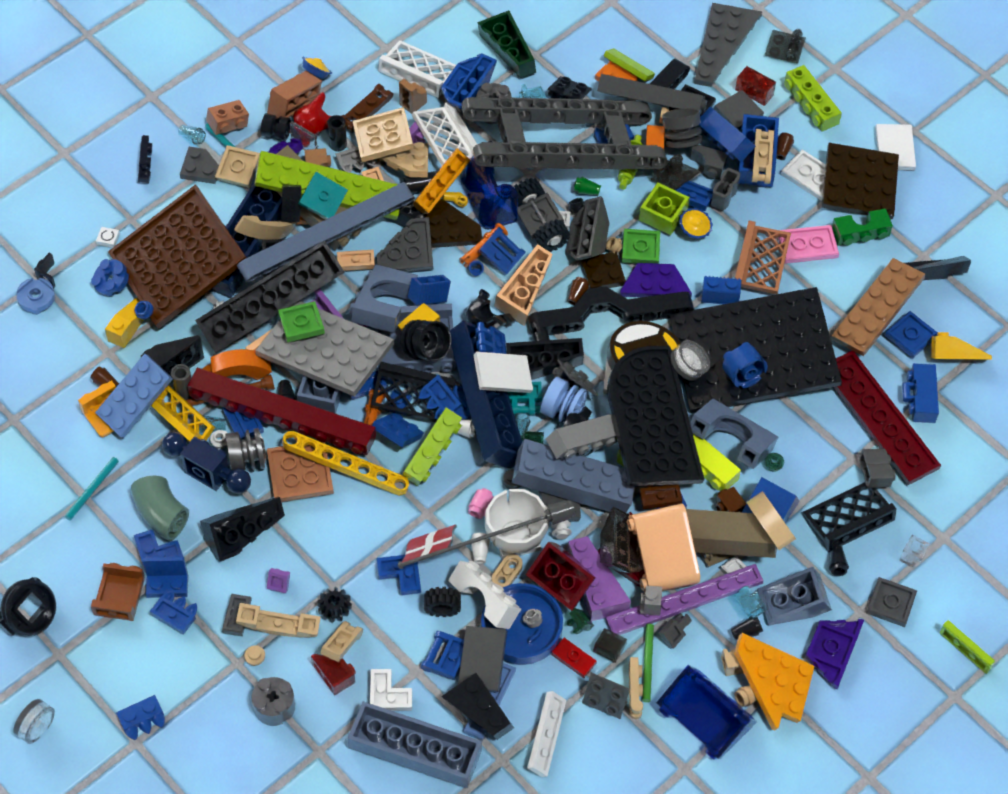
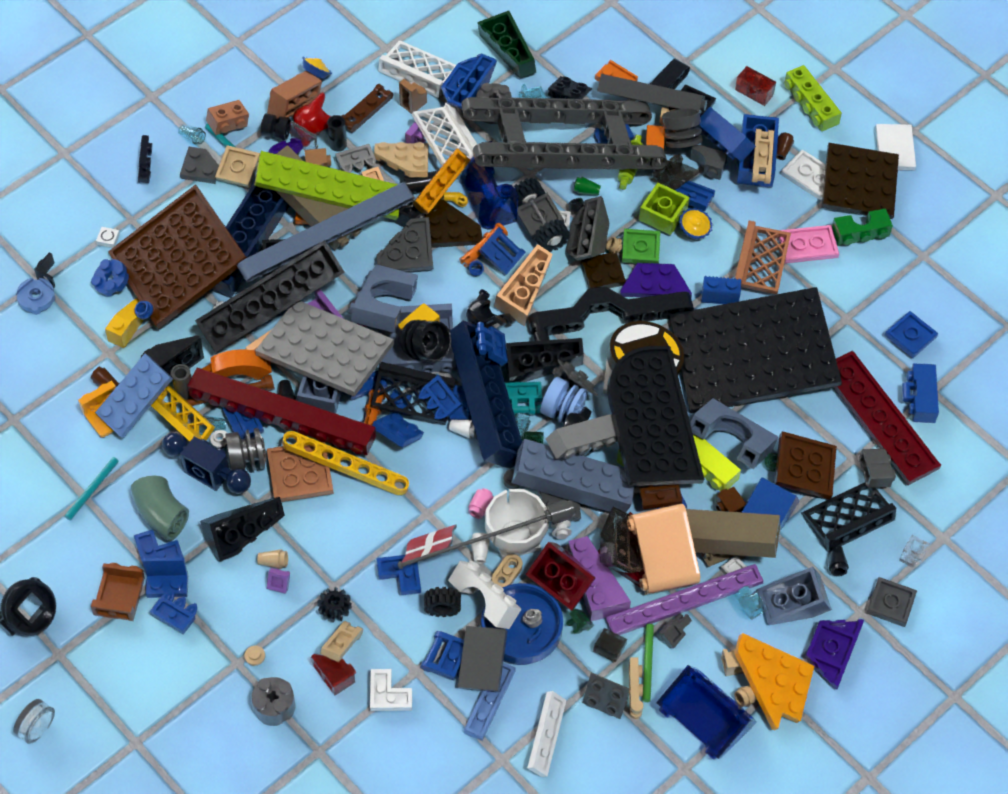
blue plate [116,695,165,740] -> none
dark grey plate [222,594,252,636] -> none
tan slope [234,215,298,240] -> none
tan slope [236,603,321,637] -> none
bright green plate [278,301,325,343] -> none
black plate [281,184,302,222] -> none
teal plate [298,172,348,219] -> none
light nougat plate [337,249,375,271] -> none
sand blue brick [348,701,482,788] -> none
tan plate [353,107,414,162] -> none
lime brick [402,408,462,486] -> none
blue brick [407,275,451,305] -> none
black wedge [441,672,514,740] -> none
white tile [474,352,533,393] -> none
red plate [551,638,597,678] -> none
reddish brown cone [567,277,589,305] -> none
lime tile [604,48,655,81] -> none
light grey brick [640,585,662,616] -> none
clear piece [671,340,710,381] -> none
dark grey wing [694,3,762,87] -> none
dark grey brick [711,168,740,211] -> none
dark grey tile [714,90,764,130] -> none
blue brick [722,342,768,388] -> none
black cone [731,617,763,640] -> none
tan slope [746,491,796,550] -> none
clear smoke hinge [765,29,806,64] -> none
medium nougat plate [831,258,925,356] -> none
black wedge [905,256,971,281] -> none
yellow slope [931,332,992,360] -> none
lime tile [940,620,995,674] -> none
none -> tan cone [257,549,288,569]
none -> reddish brown plate [774,431,837,499]

